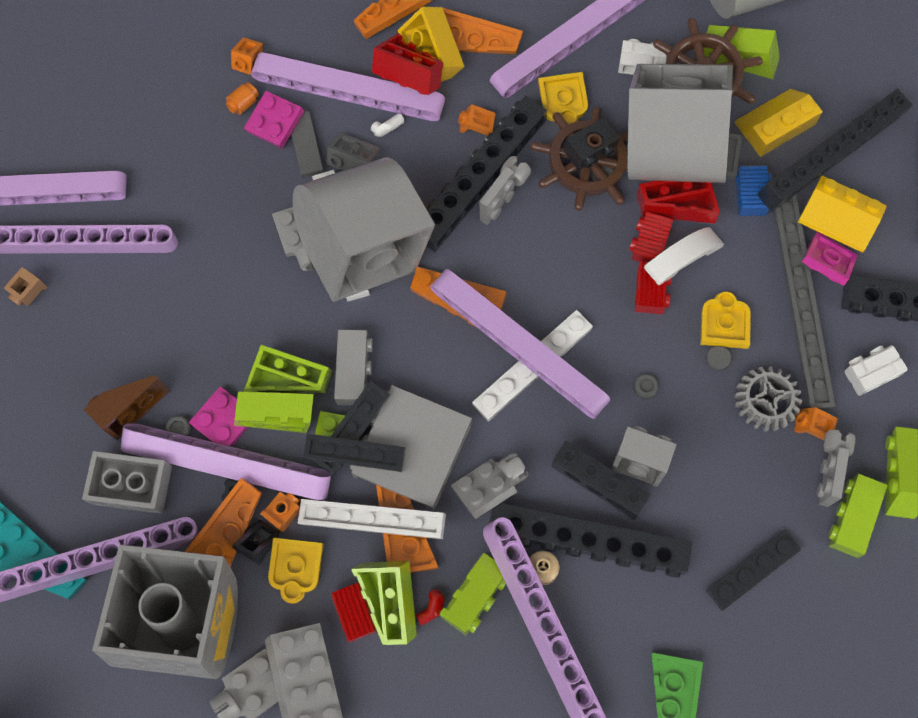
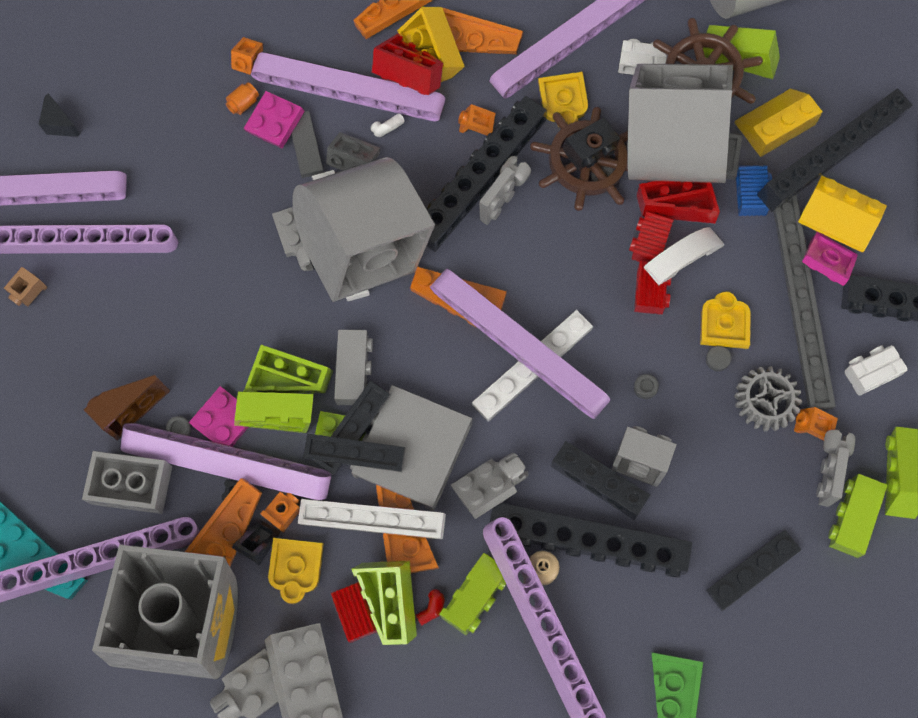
none -> black slope [39,93,80,137]

